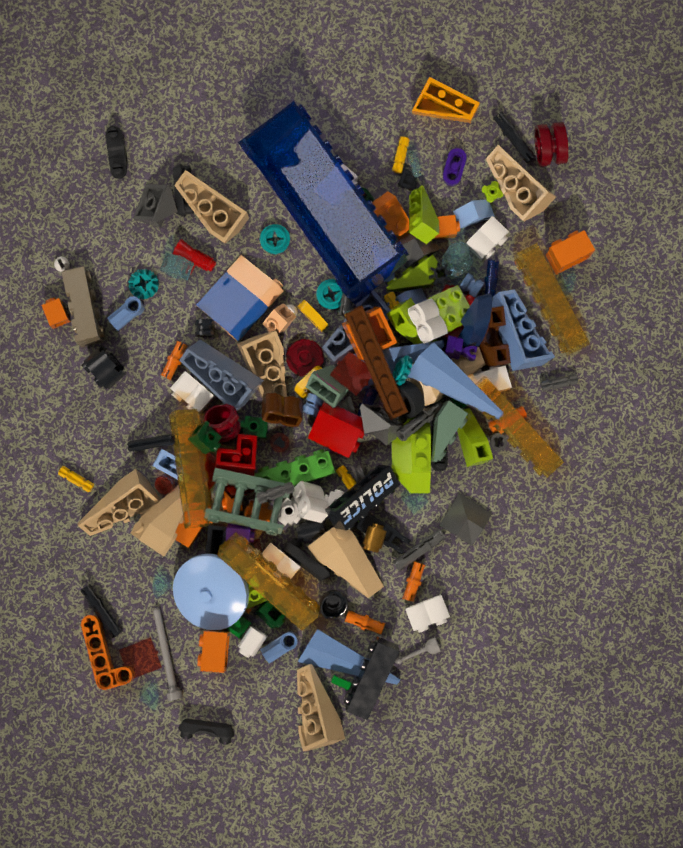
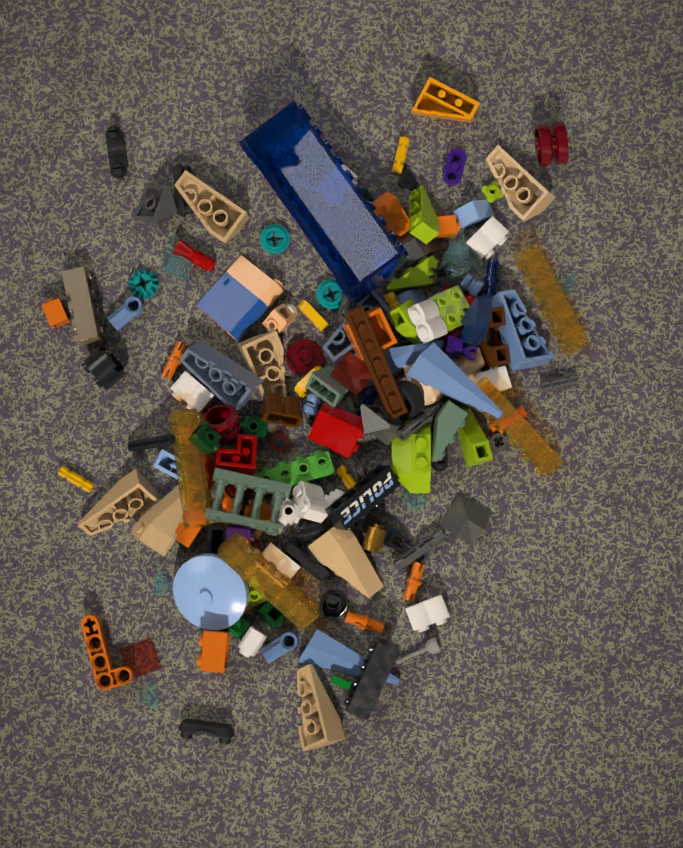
white hinge [54,257,70,272] -> none
black pin [80,584,123,639] -> none
light grey piece [153,608,183,701] -> none
clear red tile [155,474,175,495] -> none
black wheel [195,319,214,337] -> none
dark grey axle [256,482,295,504] -> none
teal gear [393,355,412,386] -> none
clear light blue tile [407,151,421,177] -> none
black pin [493,111,536,164] -> none
orange piece [546,230,595,275] -> none

